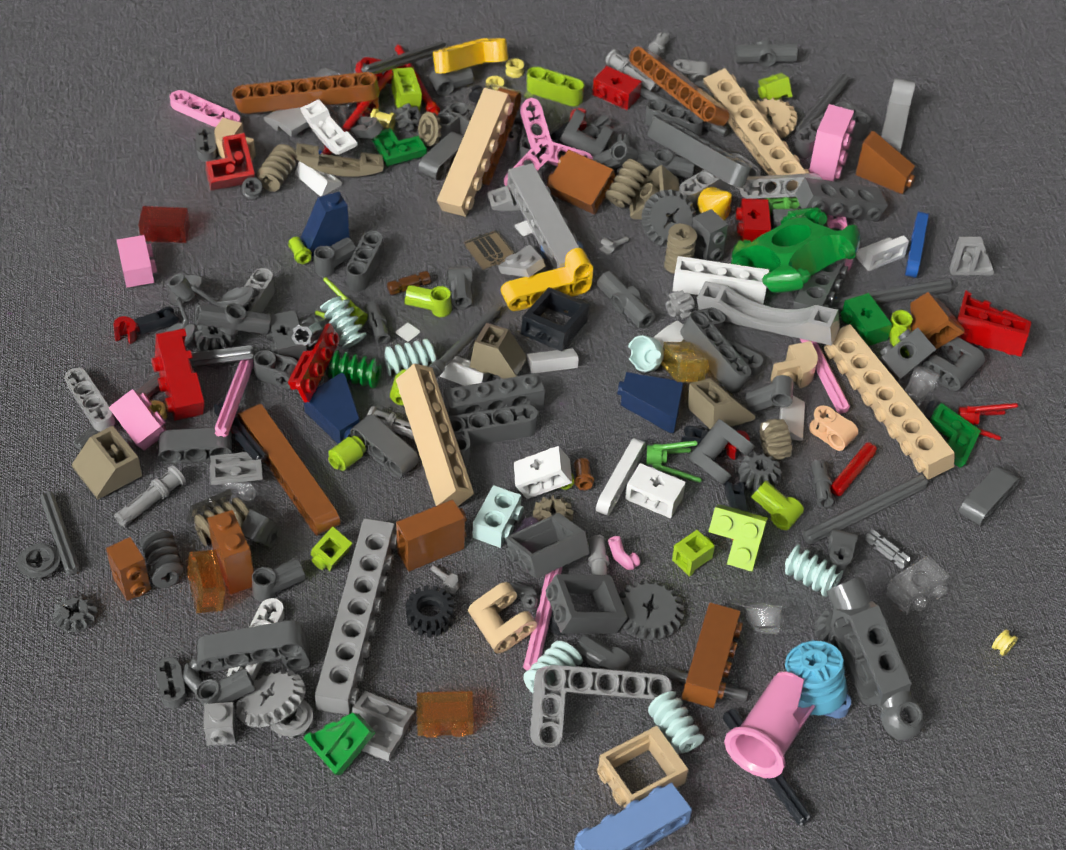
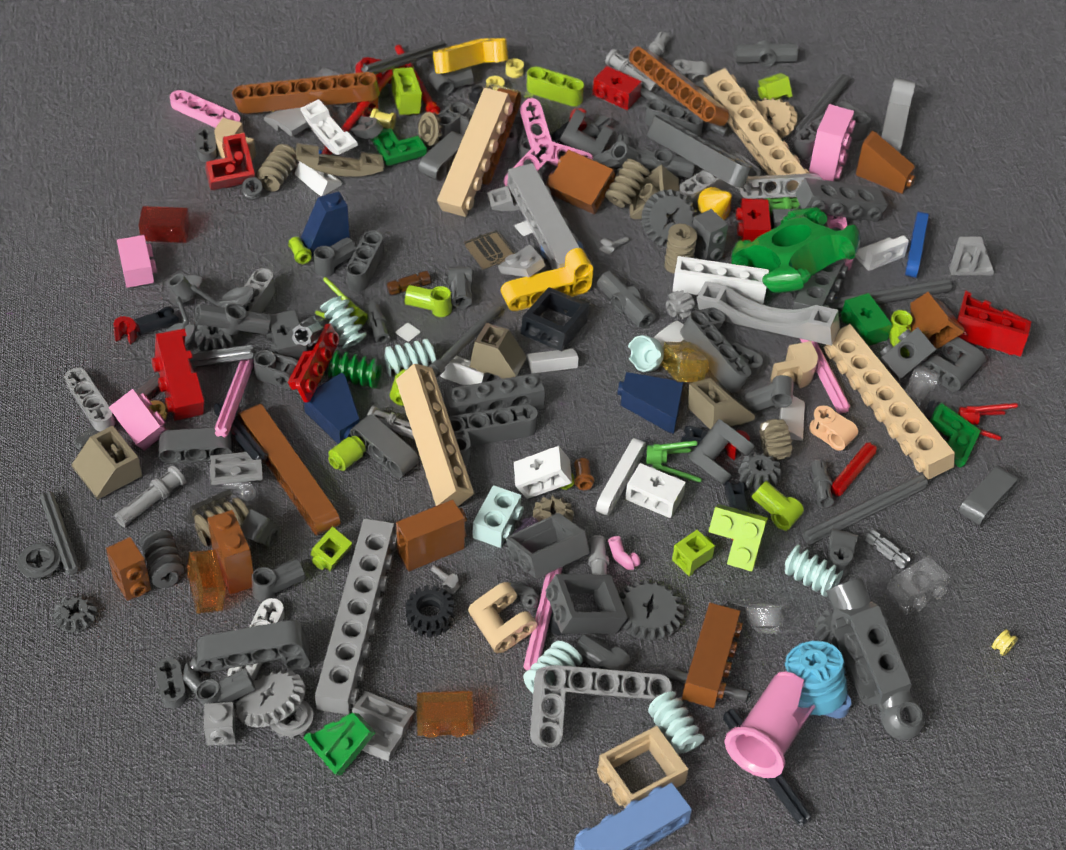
dark grey gear [394,103,422,131] -> none

